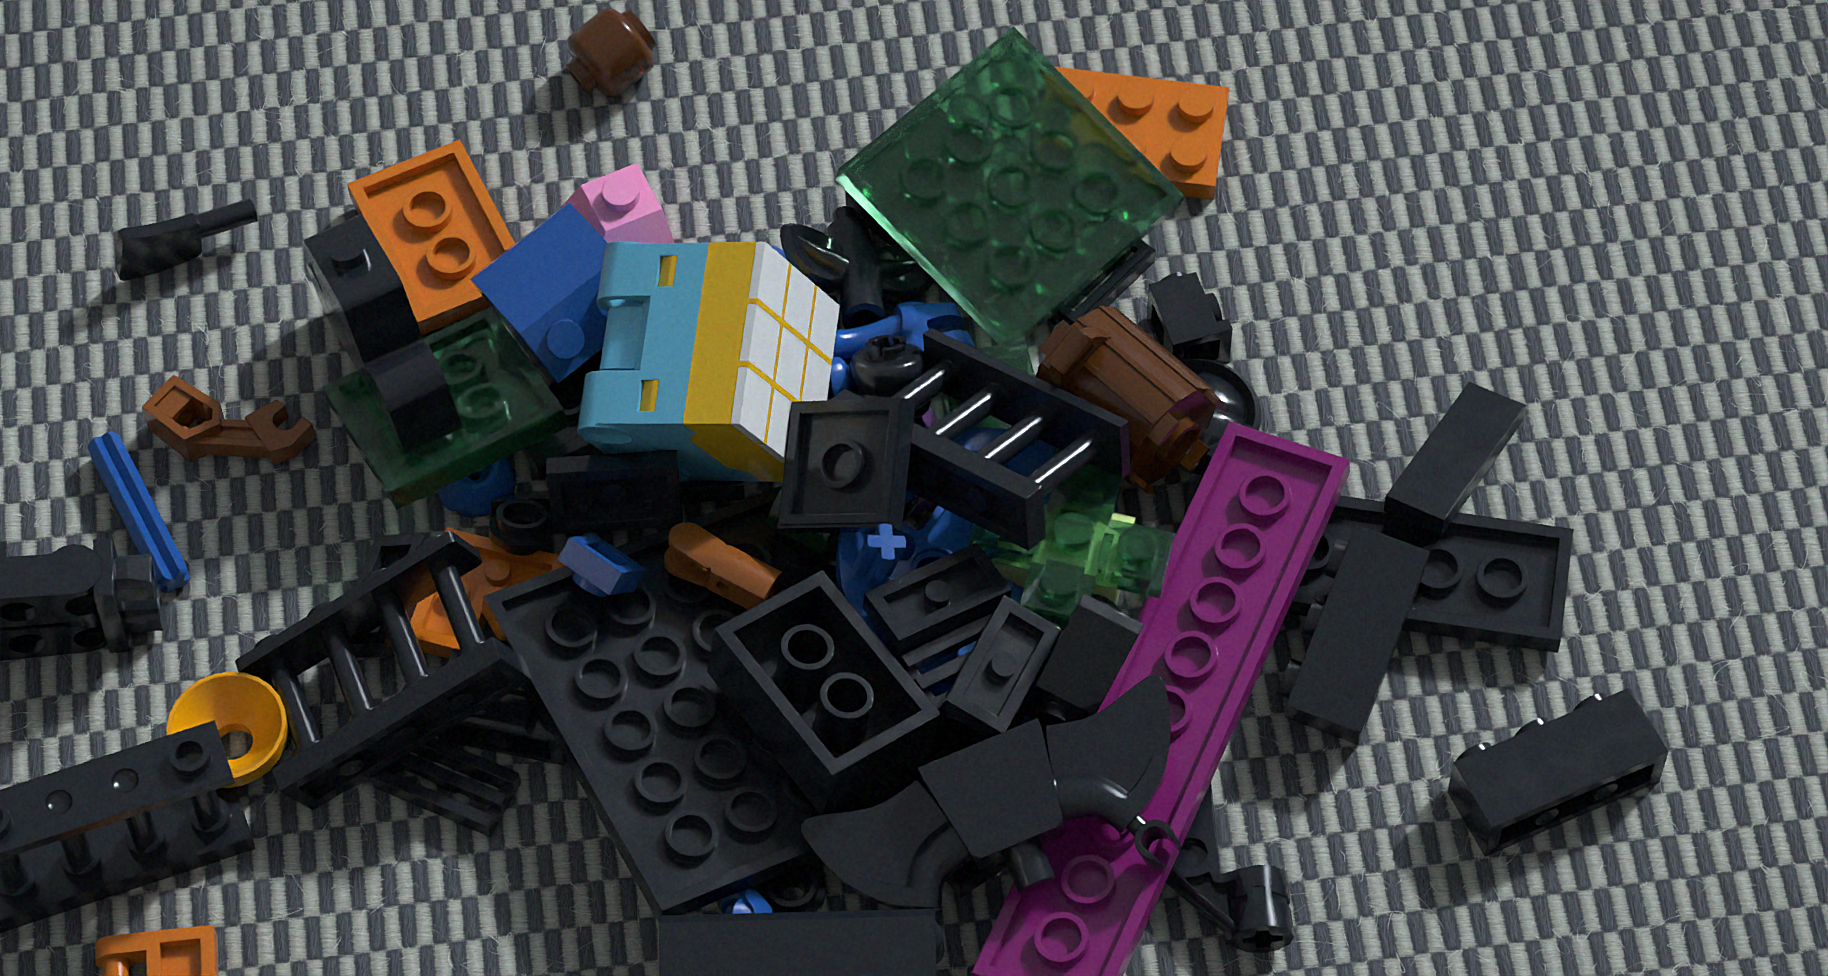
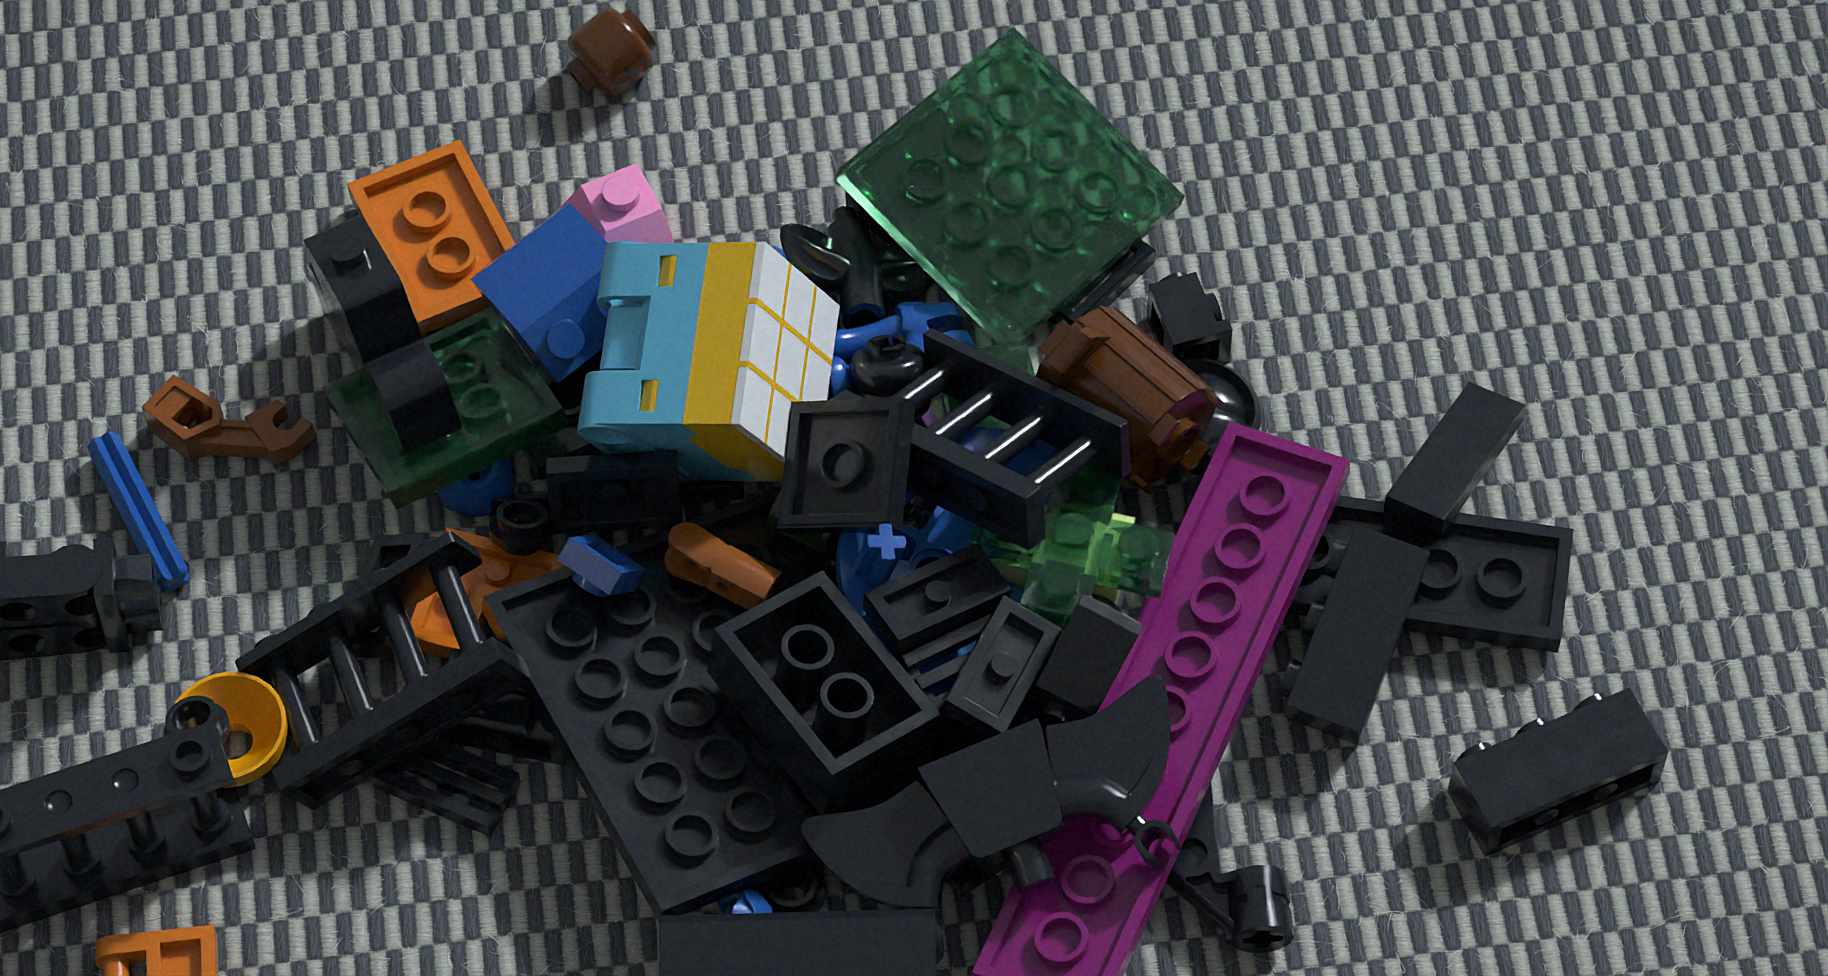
black piece [115,198,258,281] -> none
orange plate [1033,66,1230,200] -> none
none -> black plate [164,695,231,744]

